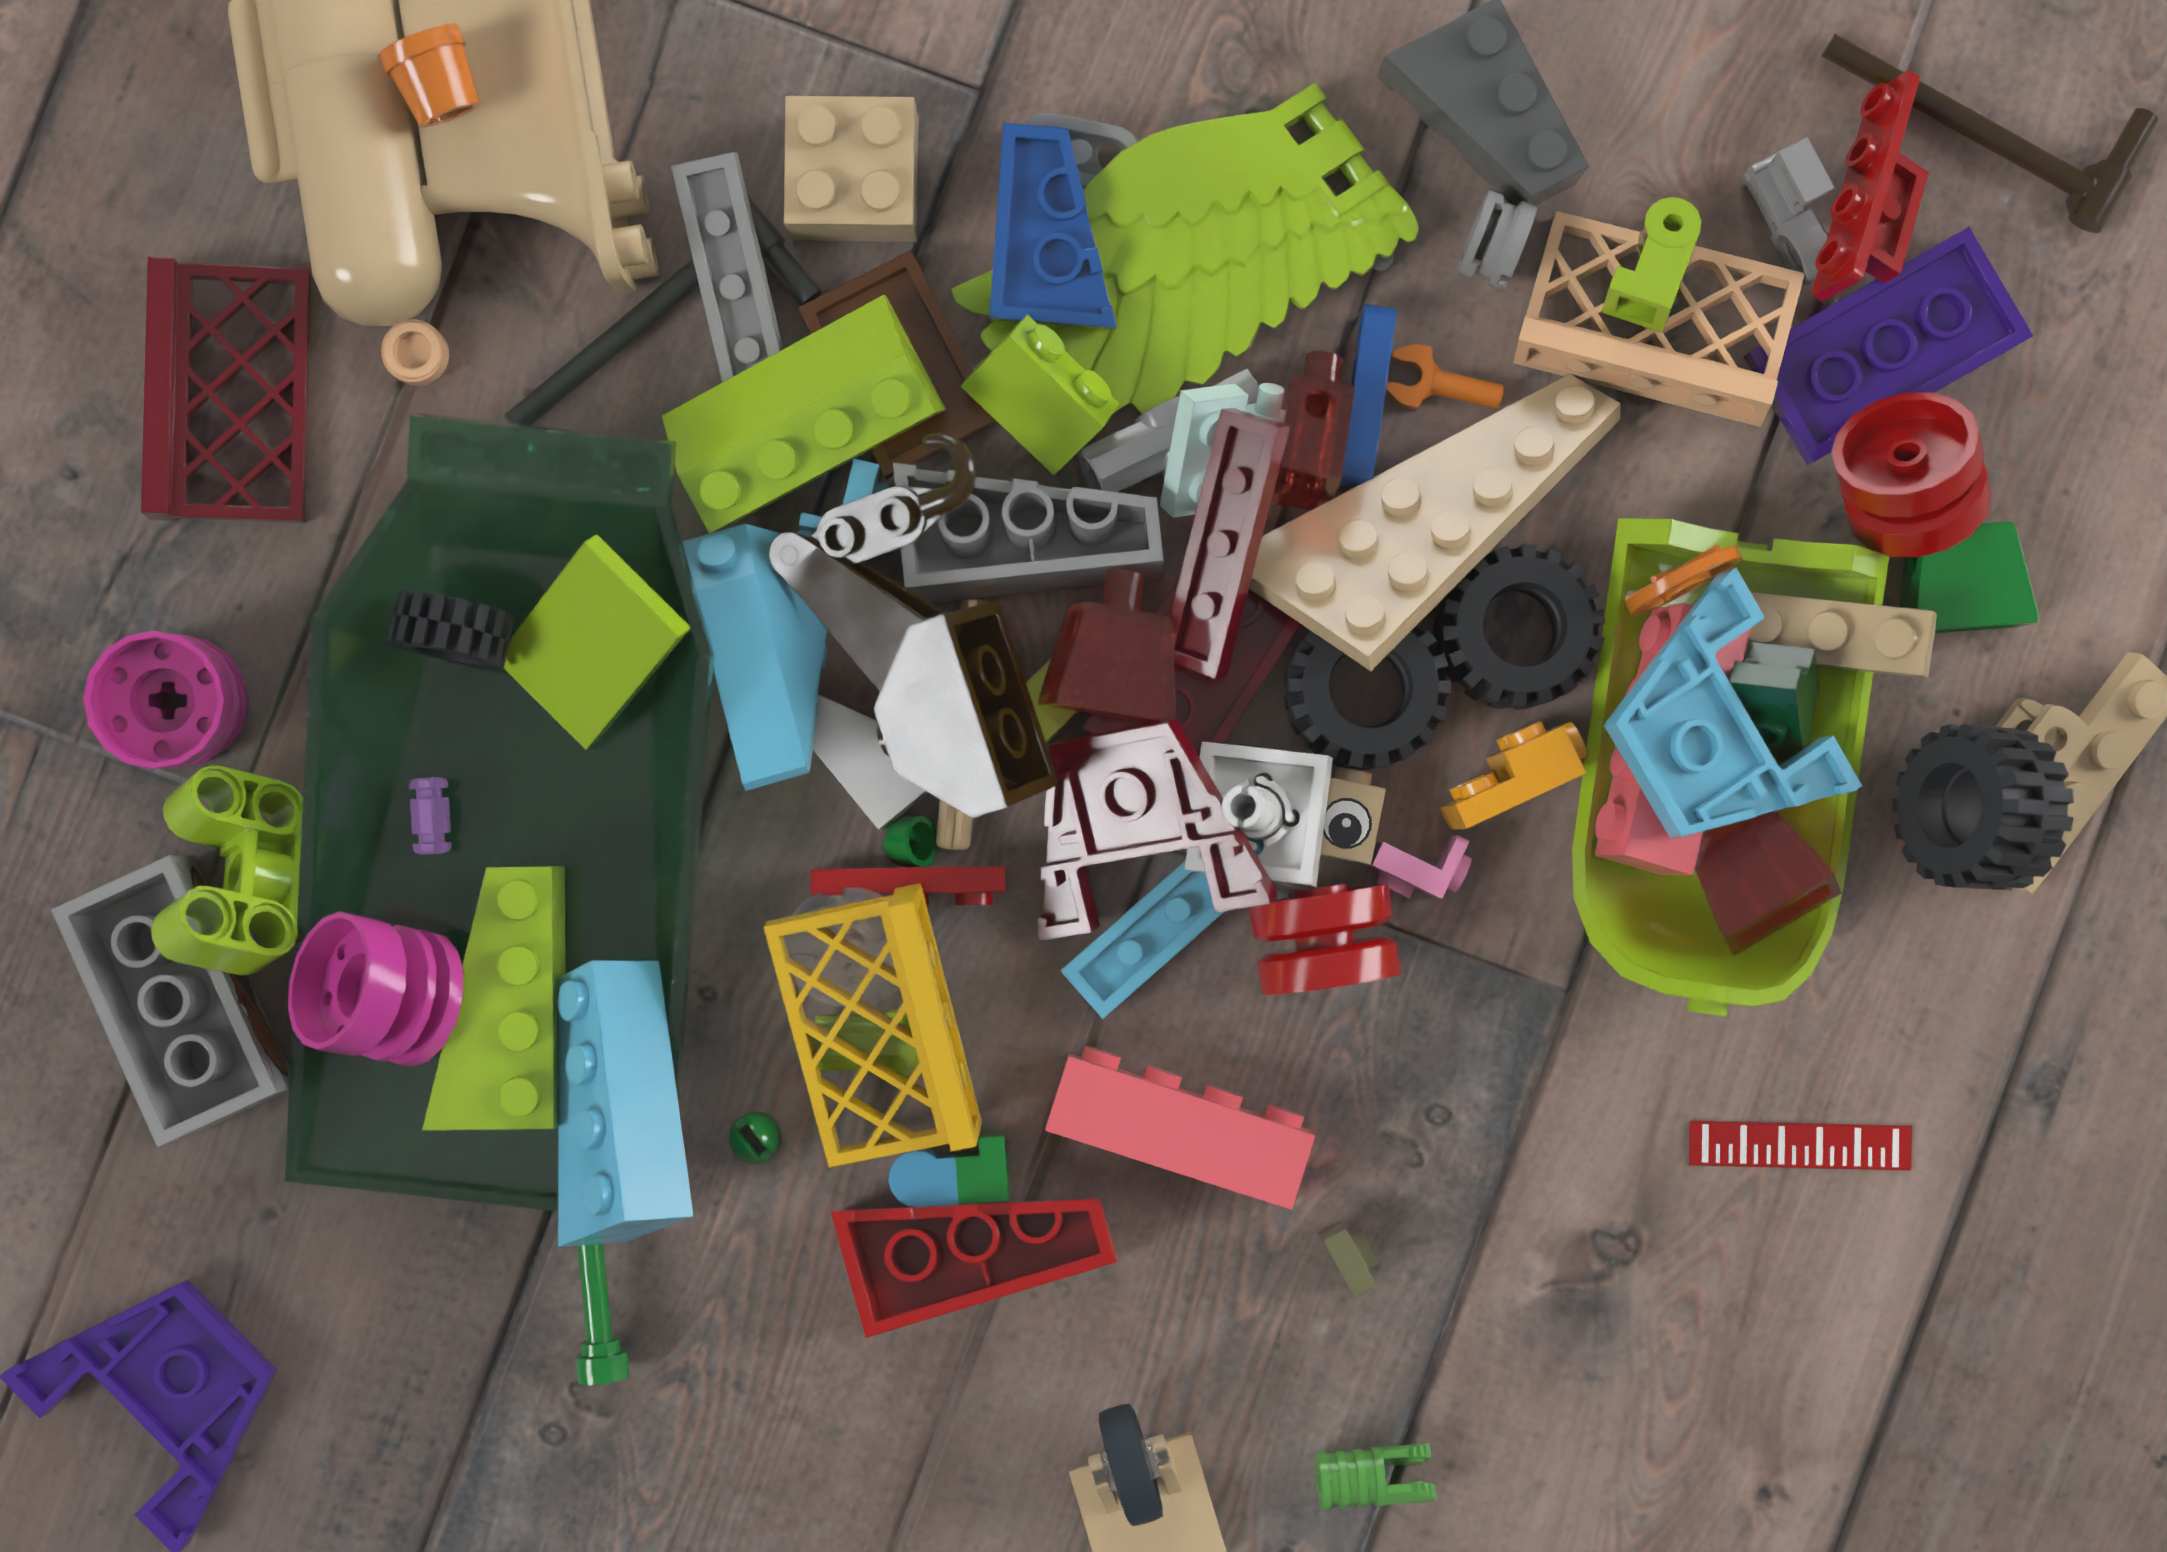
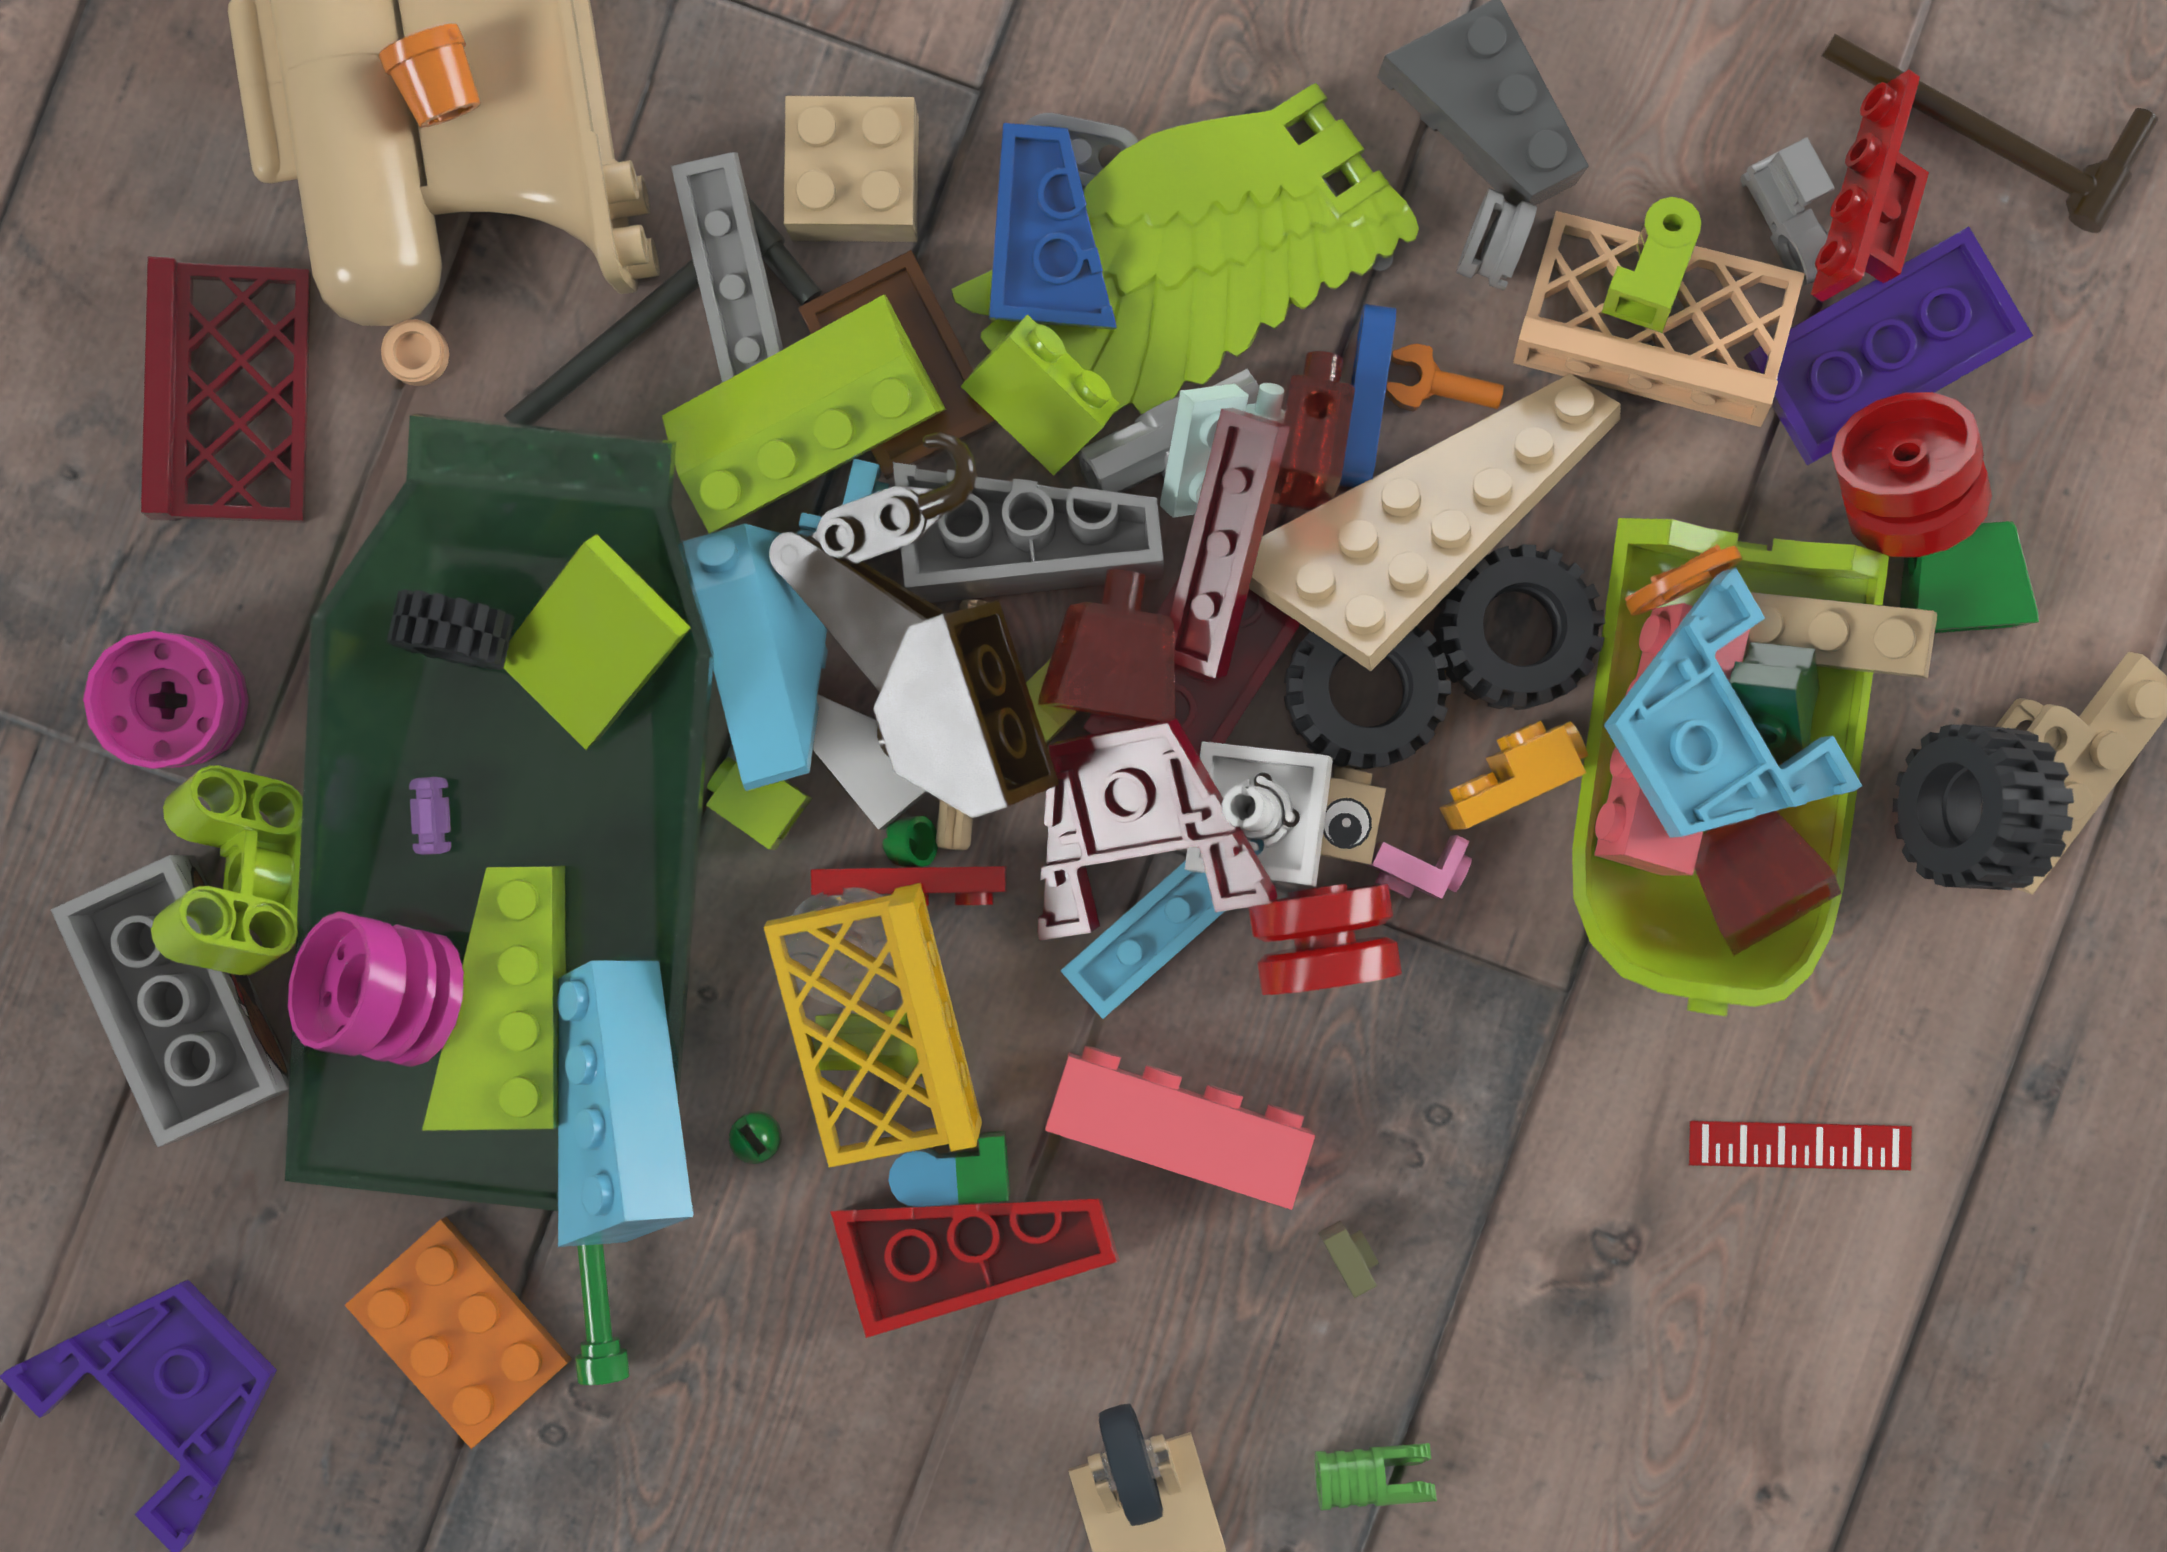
none -> orange plate [345,1217,572,1449]
none -> lime brick [706,757,813,850]

